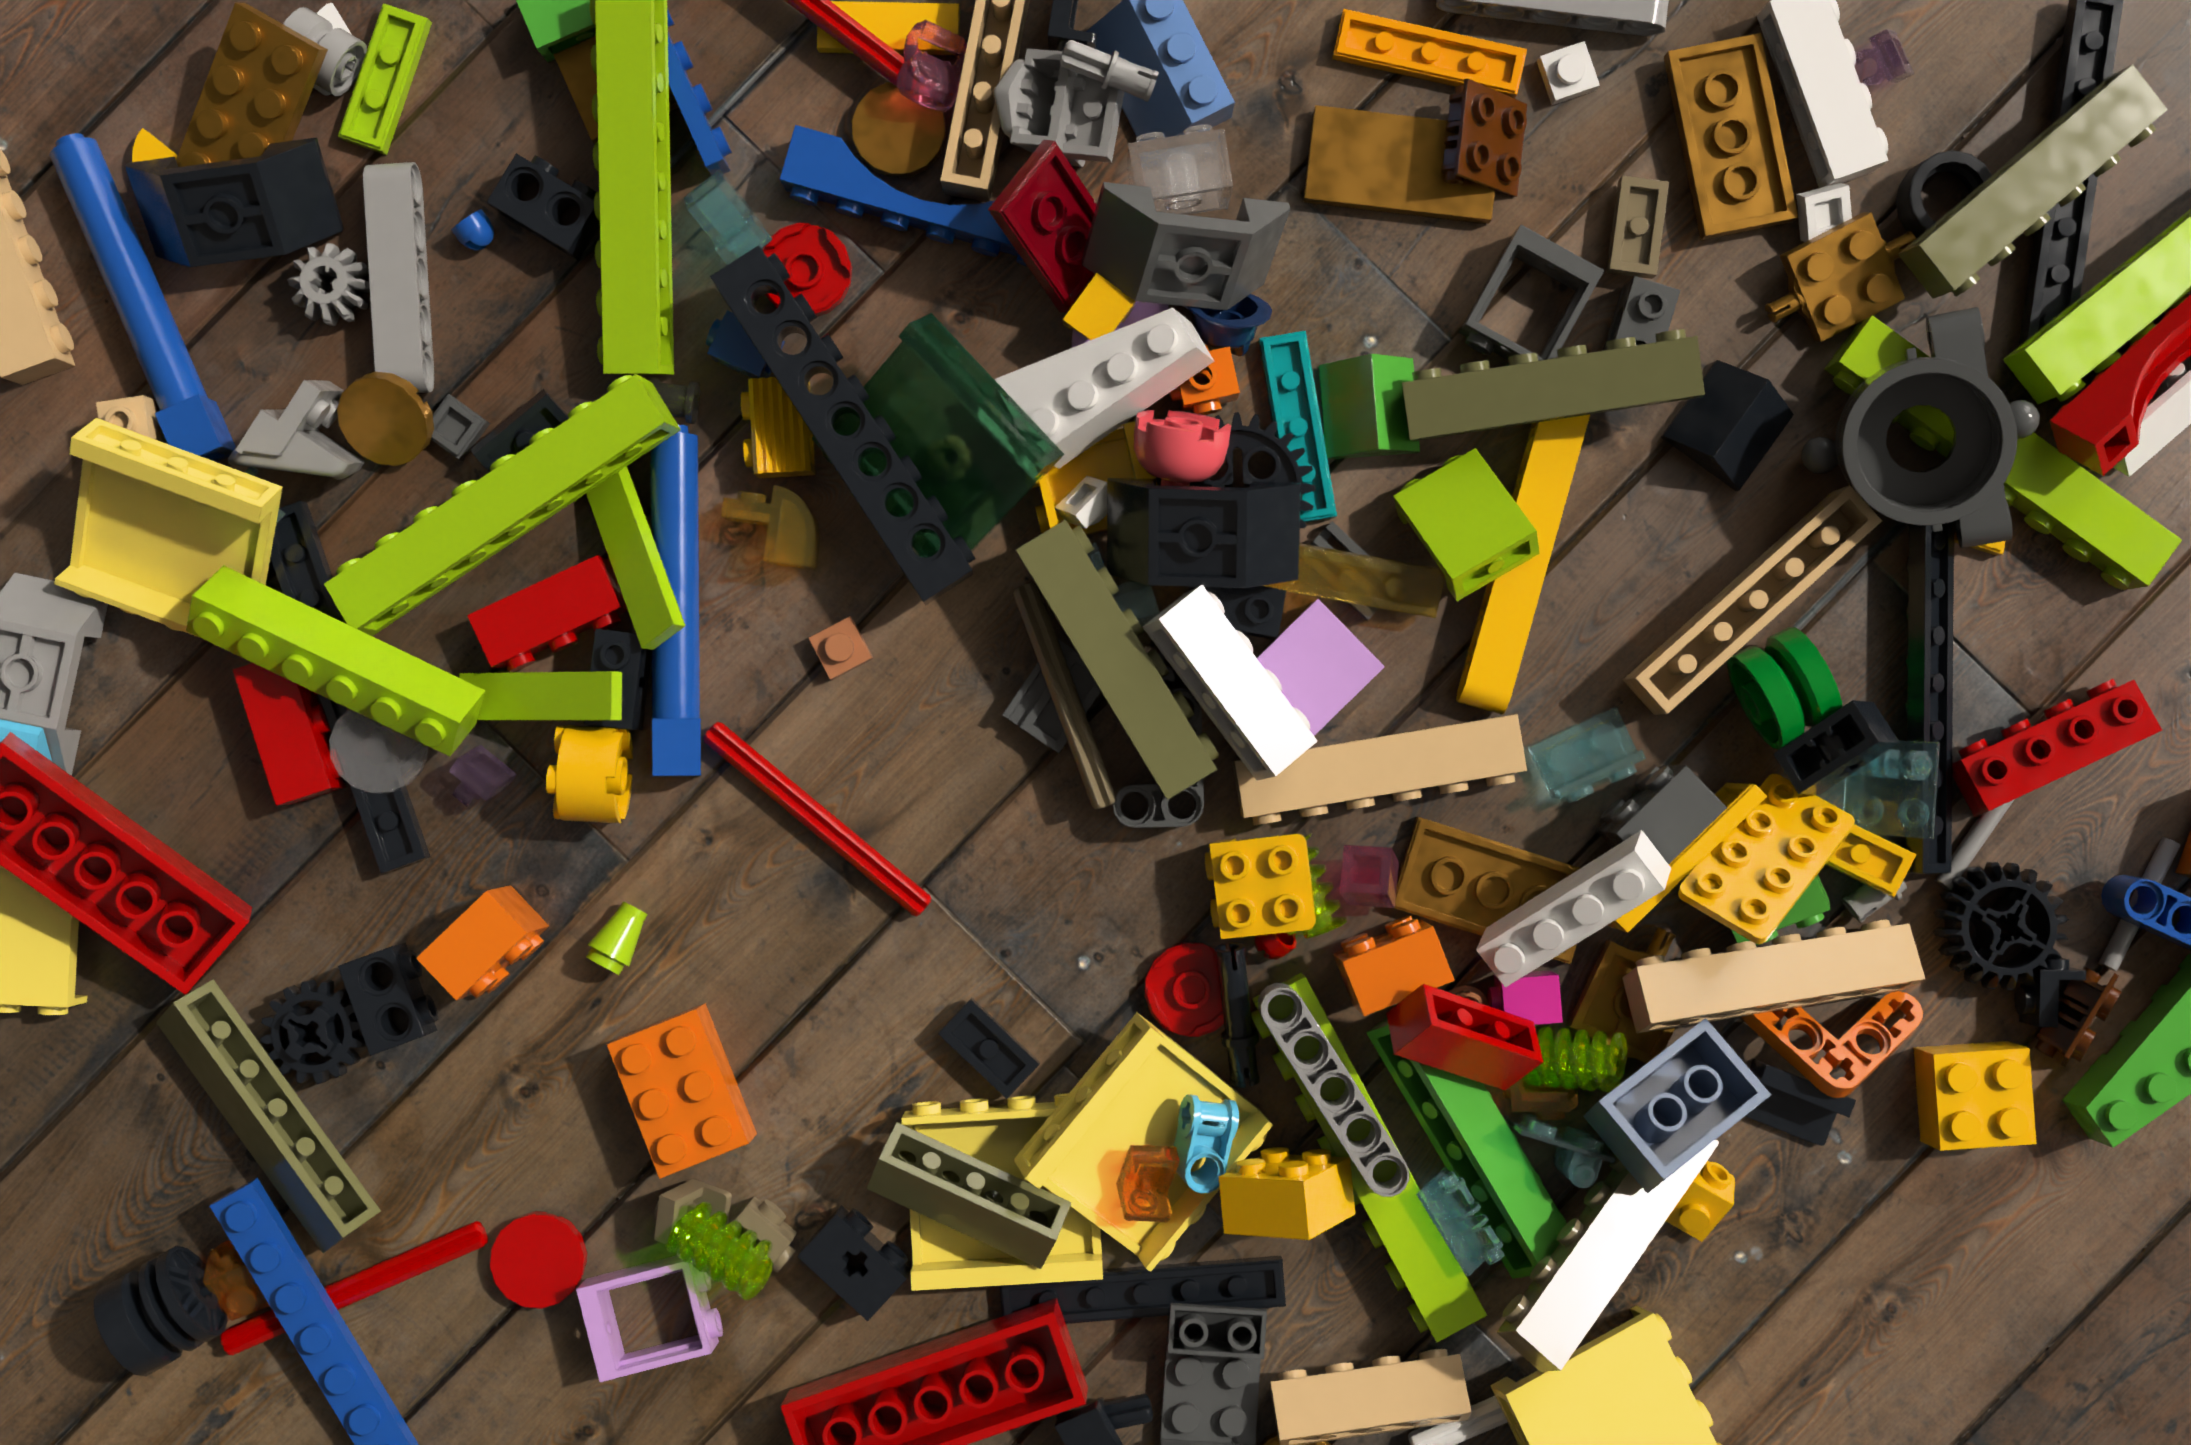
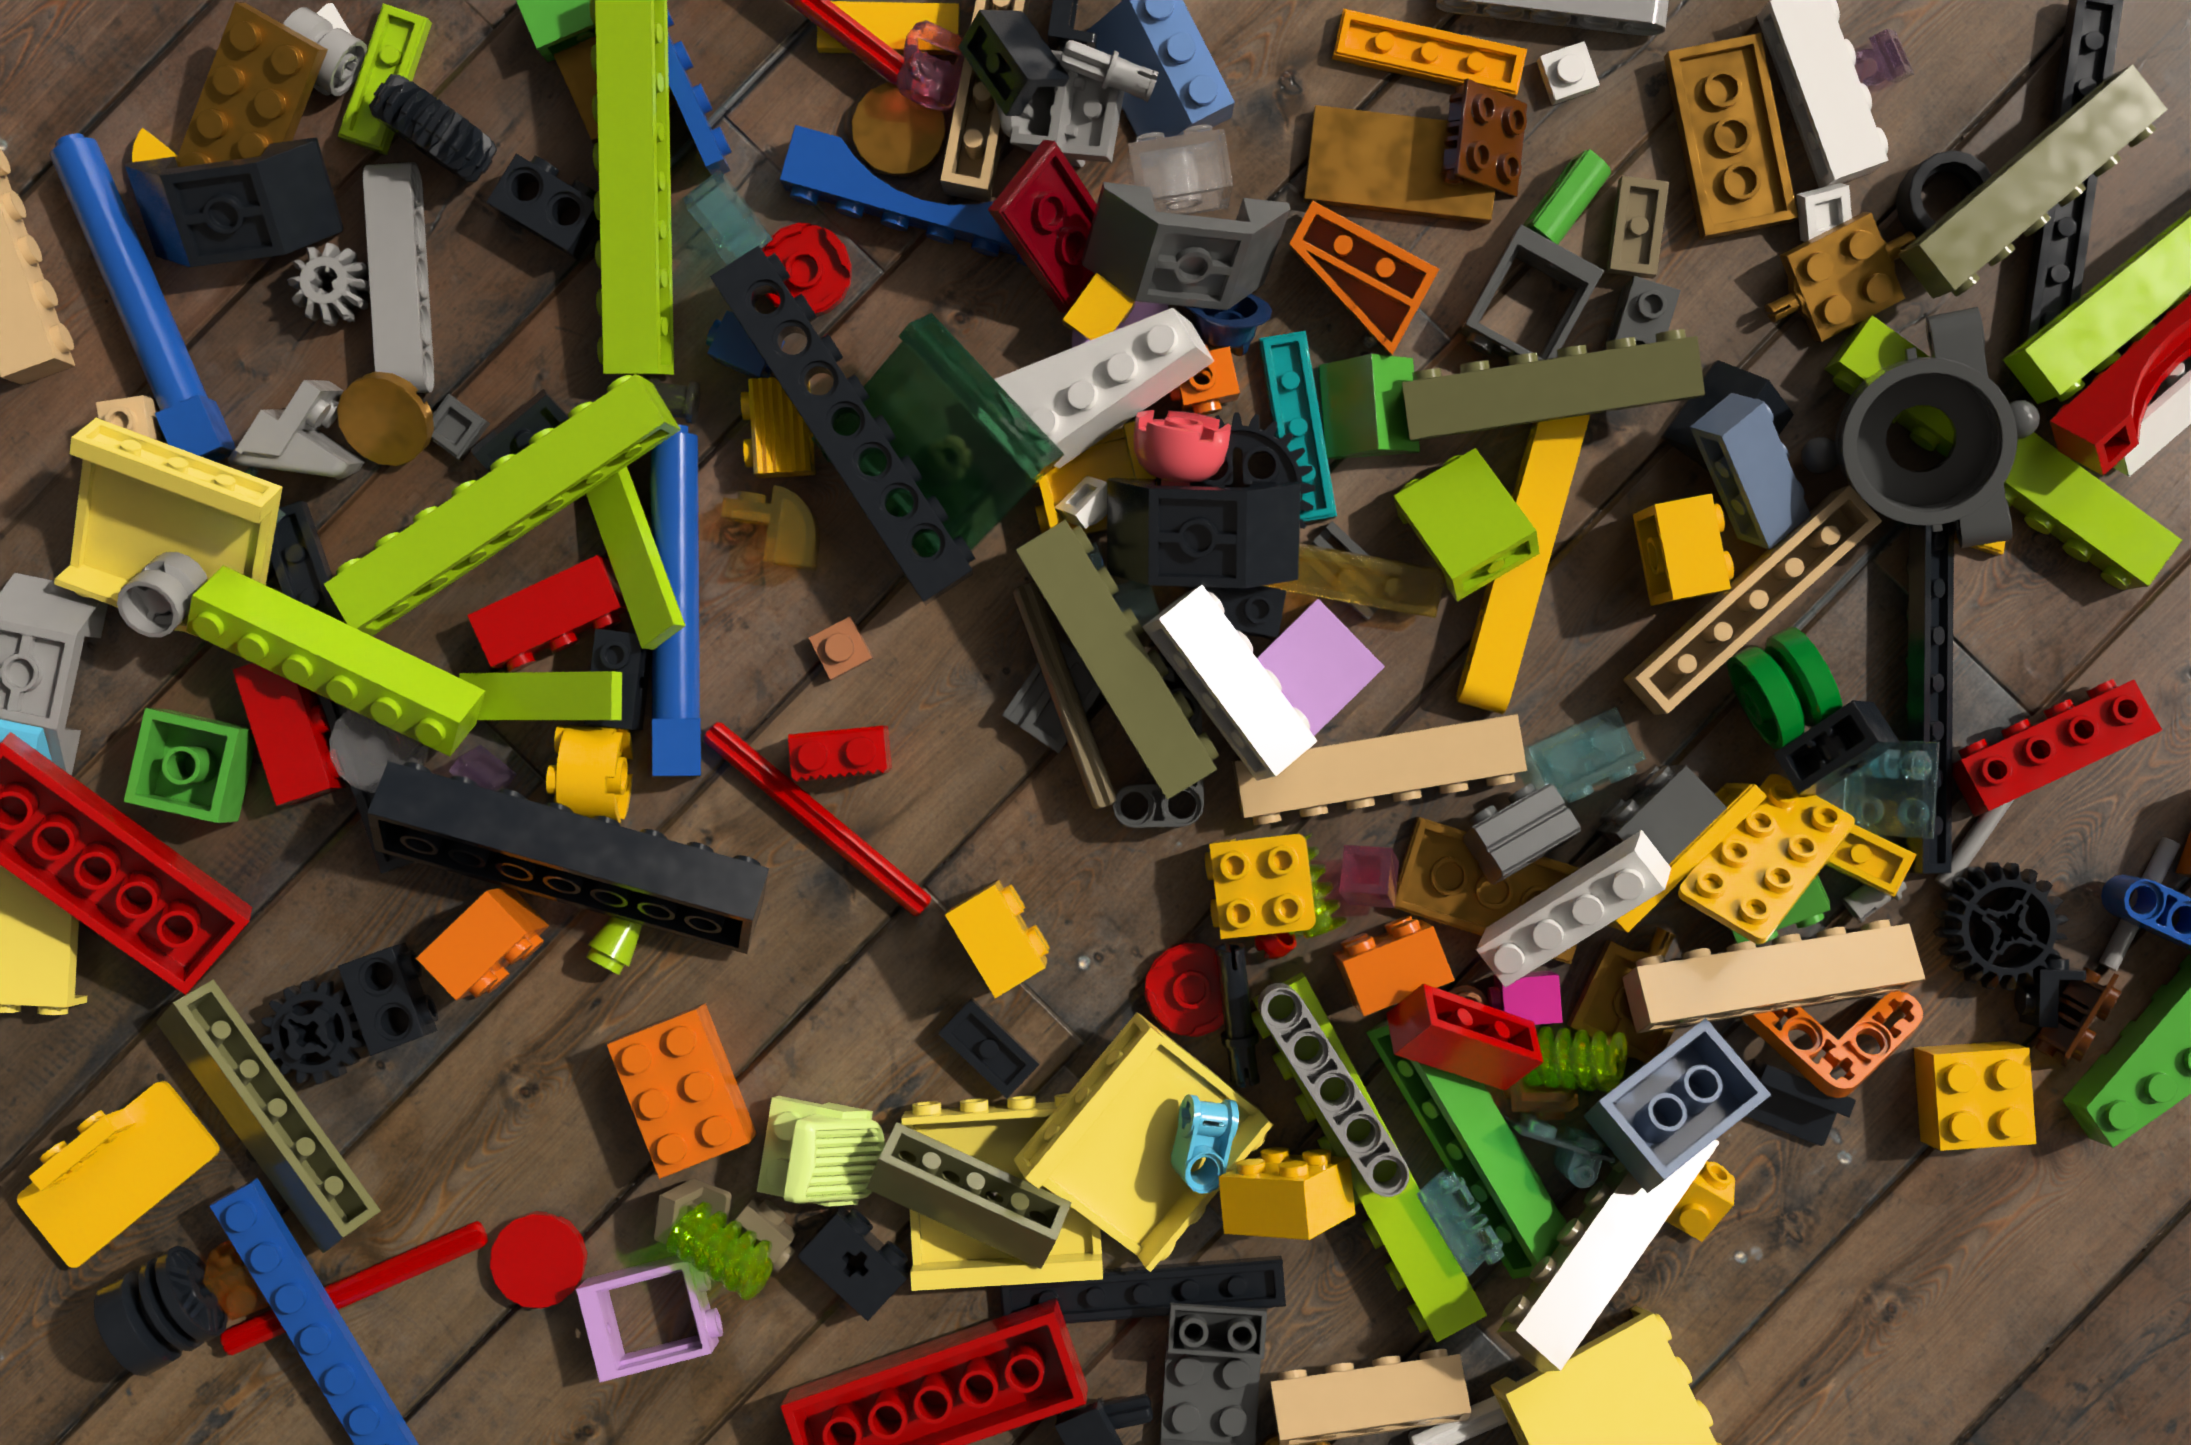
blue hinge [451,209,494,251] -> none
clear orange bracket [1116,1145,1180,1222] -> none
none -> yellow bracket [17,1081,220,1268]
none -> light grey wheel [117,552,208,637]
none -> bright green brick [123,708,256,823]
none -> black brick [367,761,769,954]
none -> black gear [369,74,497,182]
none -> yellowish green piece [757,1096,886,1207]
none -> red brick [788,725,892,782]
none -> yellow brick [945,880,1050,998]
none -> black panel [958,10,1070,116]
none -> orange wedge [1289,200,1439,356]
none -> brick [1463,783,1581,885]
none -> bright green brick [1523,149,1611,245]
none -> yellow brick [1633,493,1734,606]
none -> sand blue brick [1690,393,1811,550]

